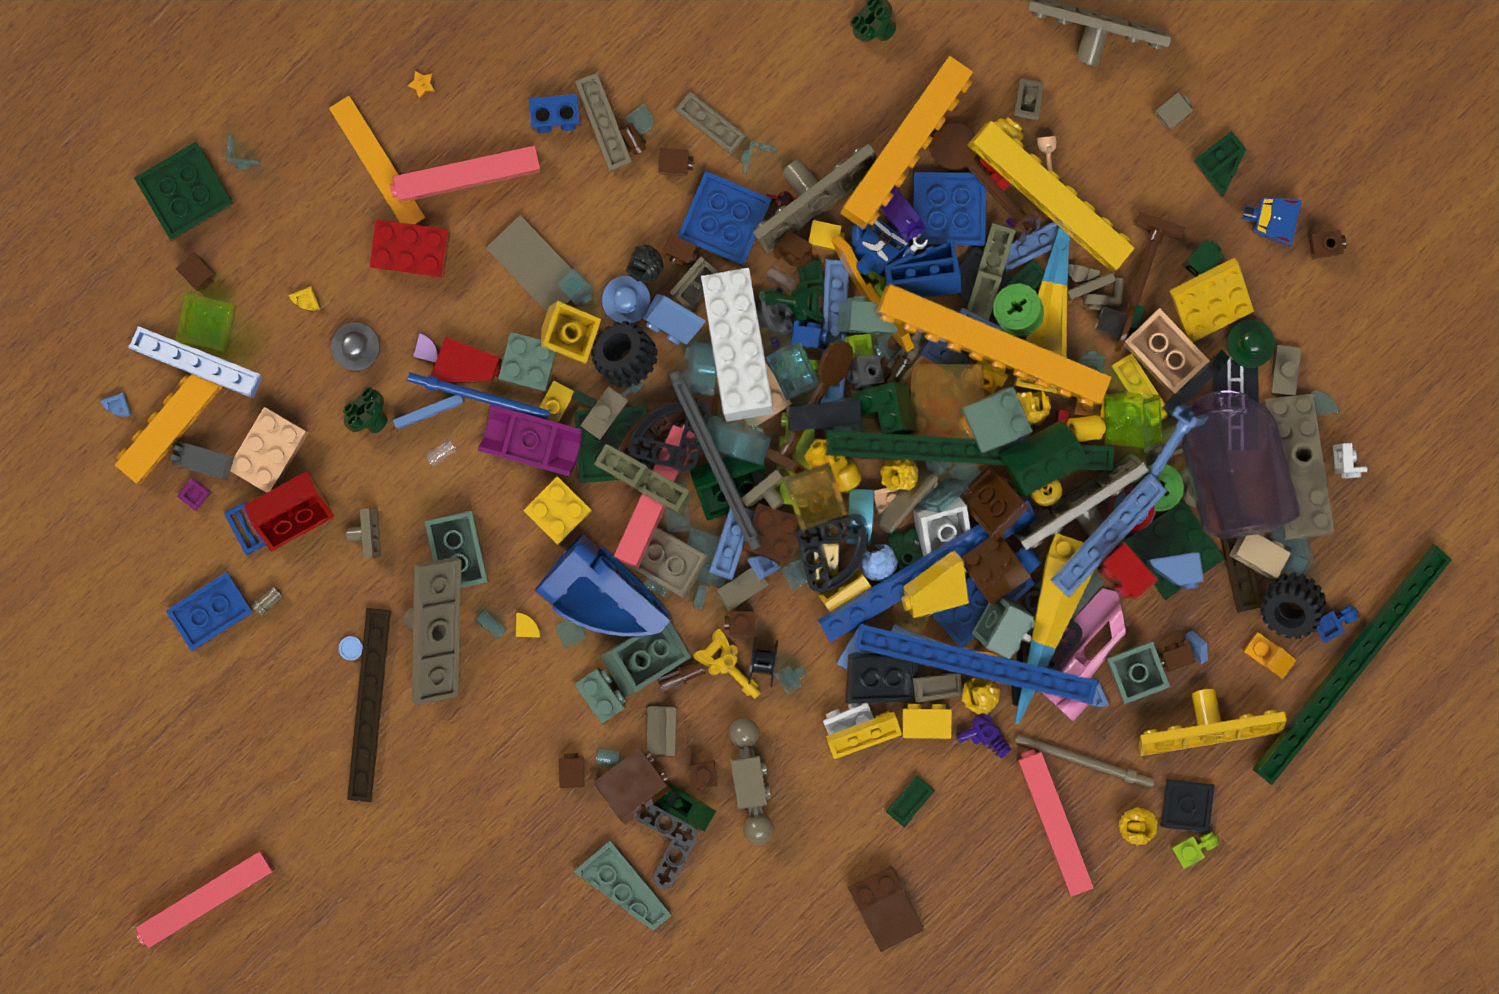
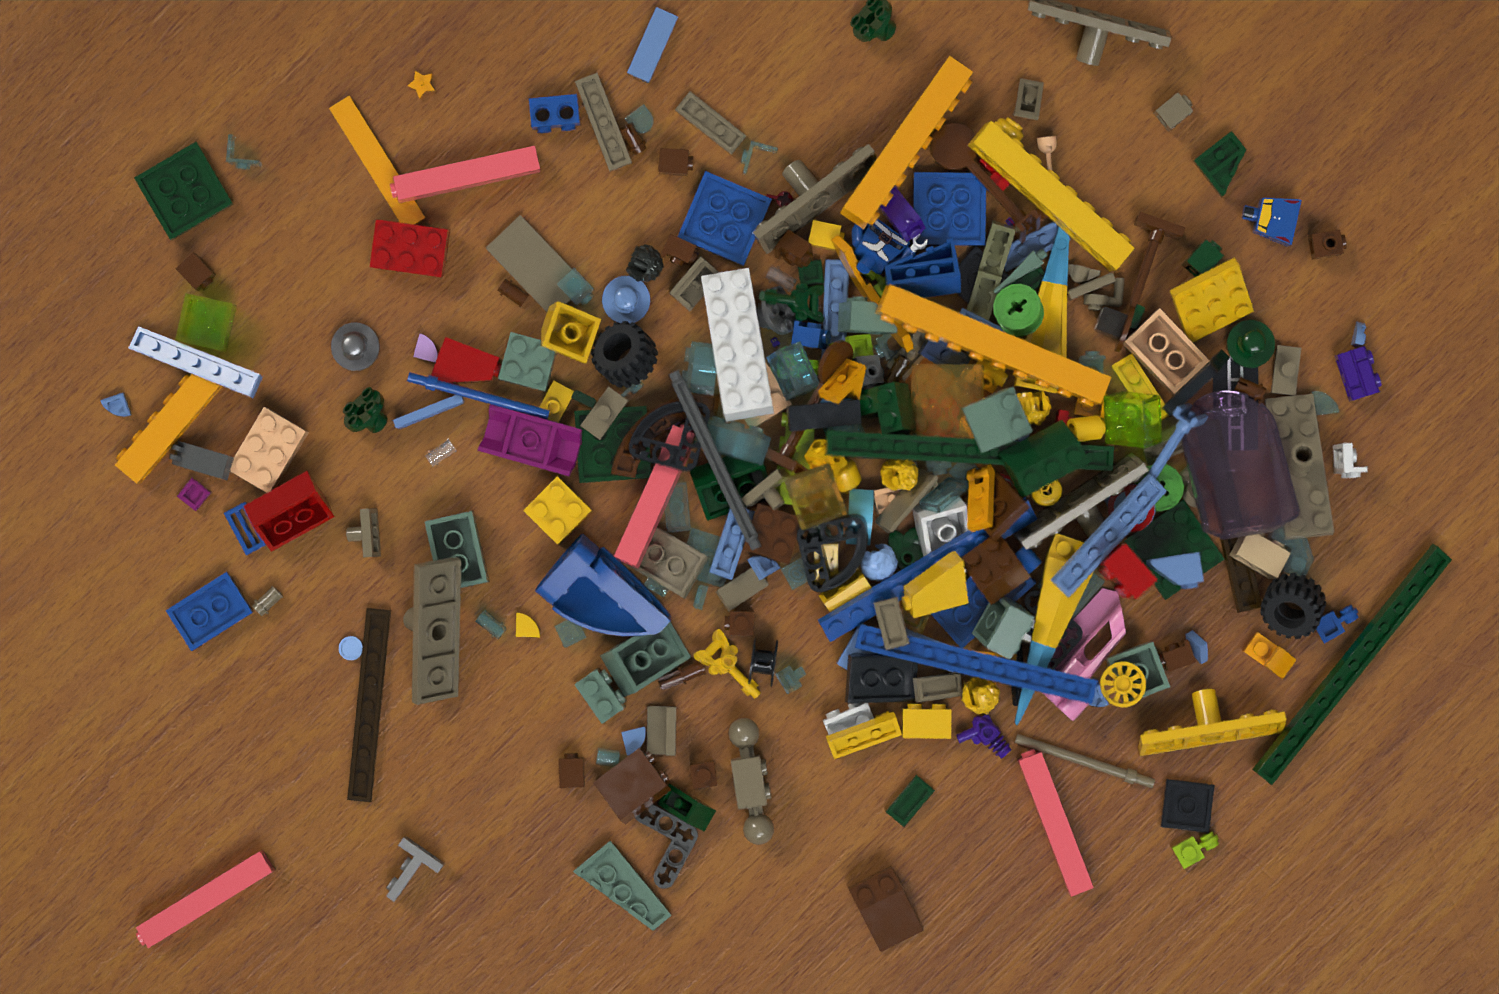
yellow tile [289,286,320,311] -> none
olive slope [594,444,693,516] -> none
medium blue slope [642,294,705,345] -> none
yellow piece [1118,807,1157,846] -> none
none -> light grey bracket [386,836,445,902]
none -> reddish brown pin [497,279,529,307]
none -> medium blue tile [621,726,646,756]
none -> medium blue tile [627,7,678,83]
none -> light orange slope [818,359,866,404]
none -> dark tan tile [874,597,910,650]
none -> light orange plate [967,464,995,532]
none -> sand green piece [994,249,1047,294]
none -> yellow wheel [1100,662,1146,707]
none -> reddish brown pin [1234,376,1267,402]
none -> dark purple brick [1334,346,1382,402]
none -> medium blue tile [1351,321,1366,347]

